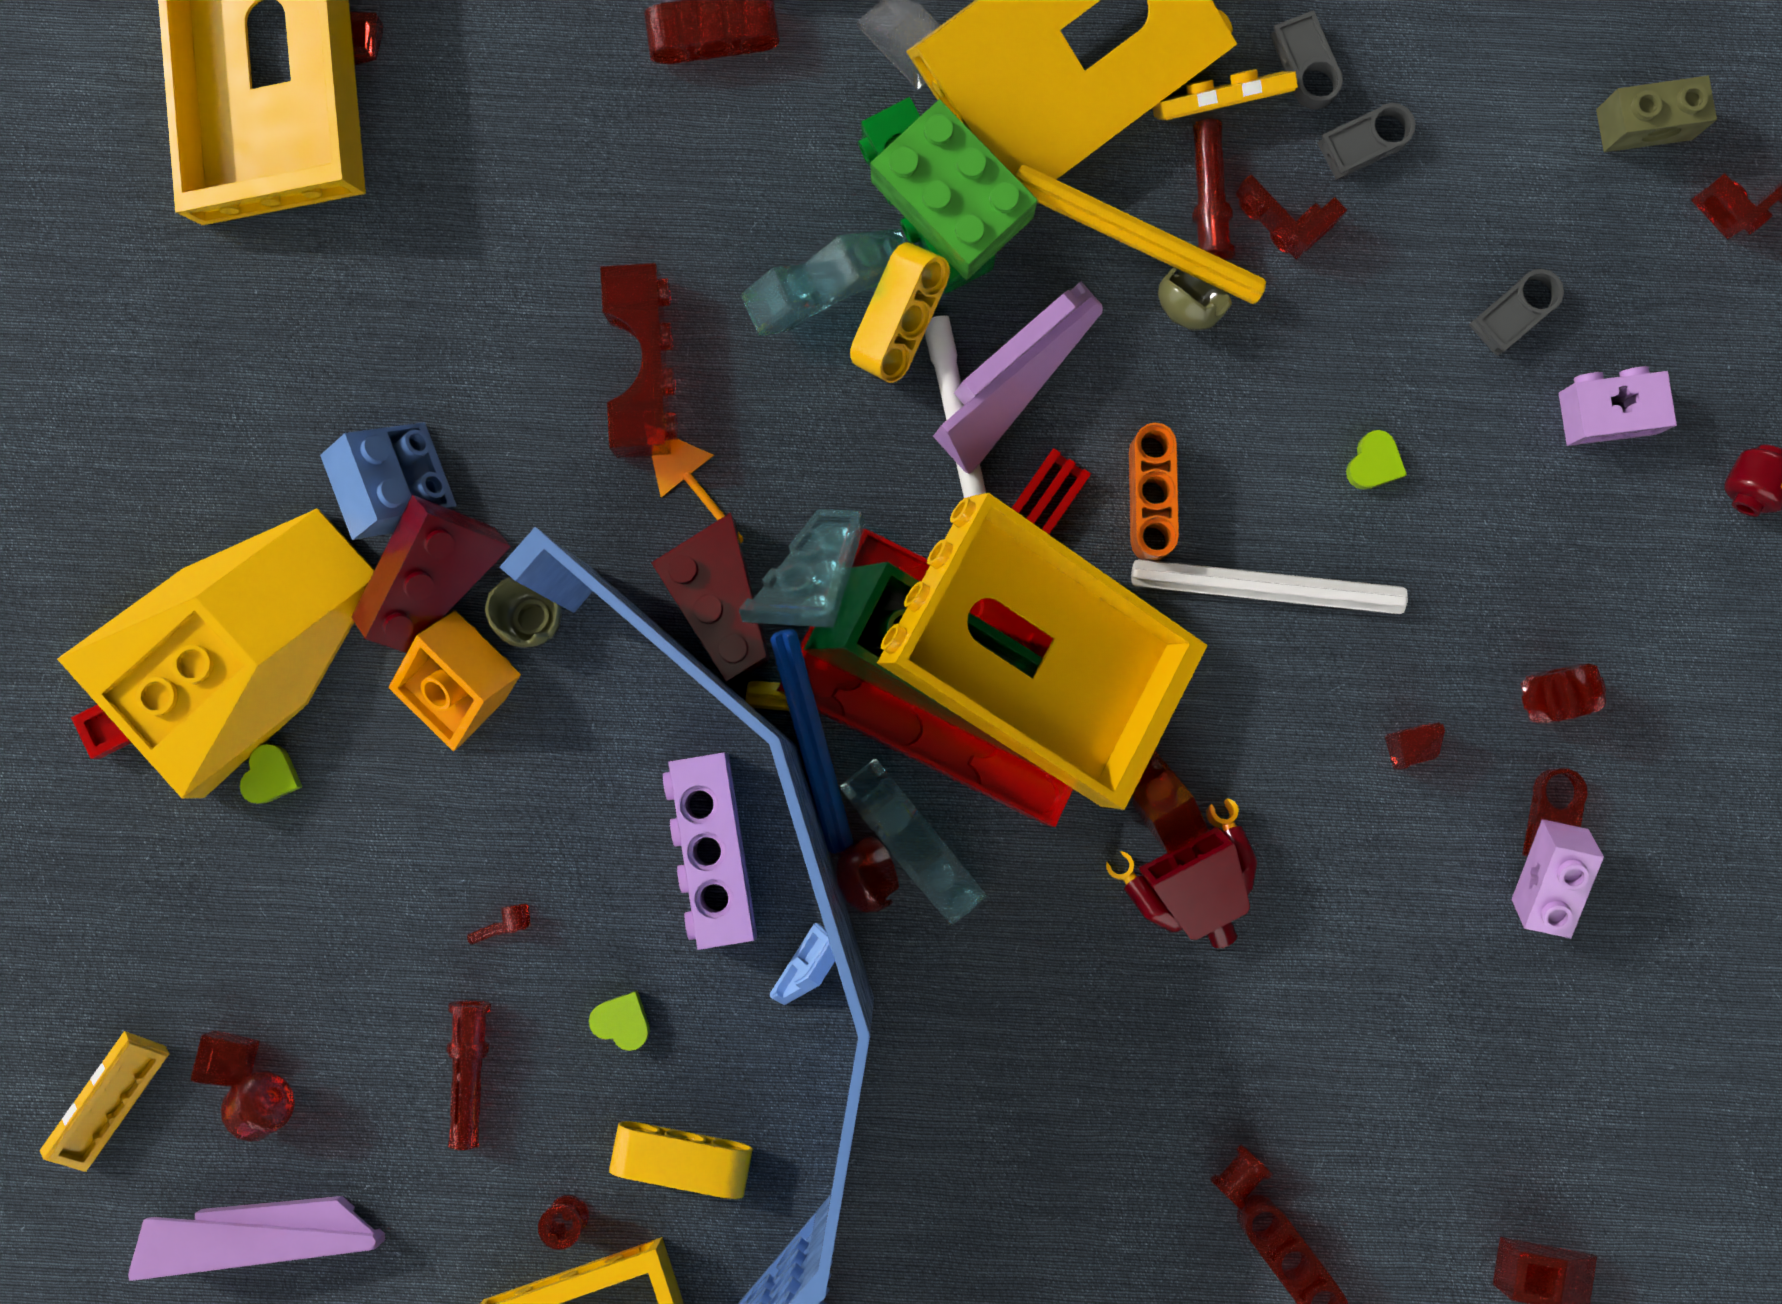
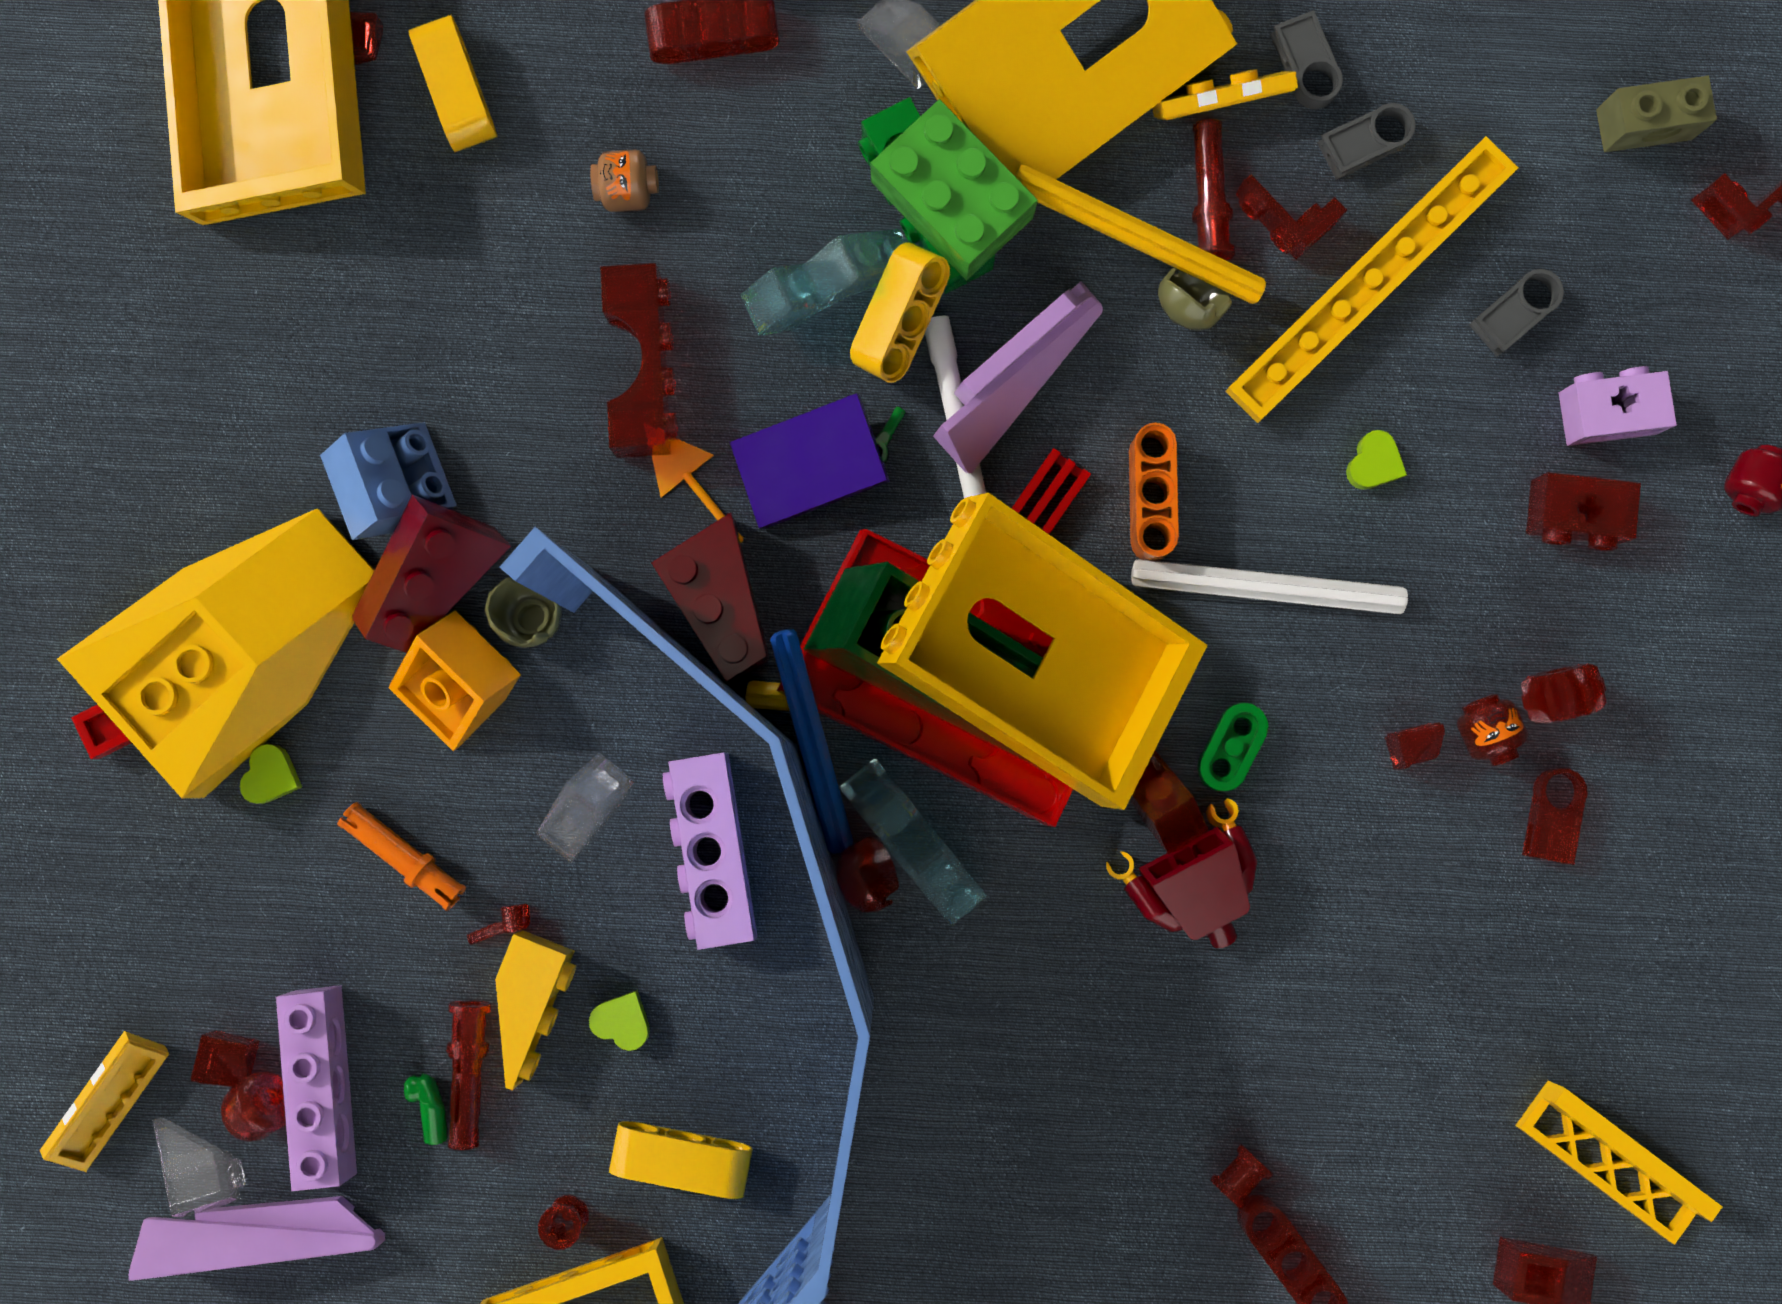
clear light blue wing [738,509,865,628] -> none
light blue tile [770,923,835,1005] -> none
lavender brick [1512,819,1604,938] -> none
none -> clear slope [153,1117,245,1218]
none -> lavender brick [276,985,357,1192]
none -> orange pin [337,802,466,911]
none -> green arm [404,1073,448,1145]
none -> yellow beam [408,15,498,152]
none -> yellow slope [495,930,576,1090]
none -> clear slope [536,753,635,863]
none -> medium nougat head [590,150,659,212]
none -> dark purple tile [730,393,890,529]
none -> green hand [875,407,906,464]
none -> green plate [1197,703,1268,791]
none -> yellow plate [1225,136,1519,423]
none -> clear red head [1456,694,1529,766]
none -> yellow fence [1515,1080,1723,1245]
none -> clear red brick [1526,472,1641,551]

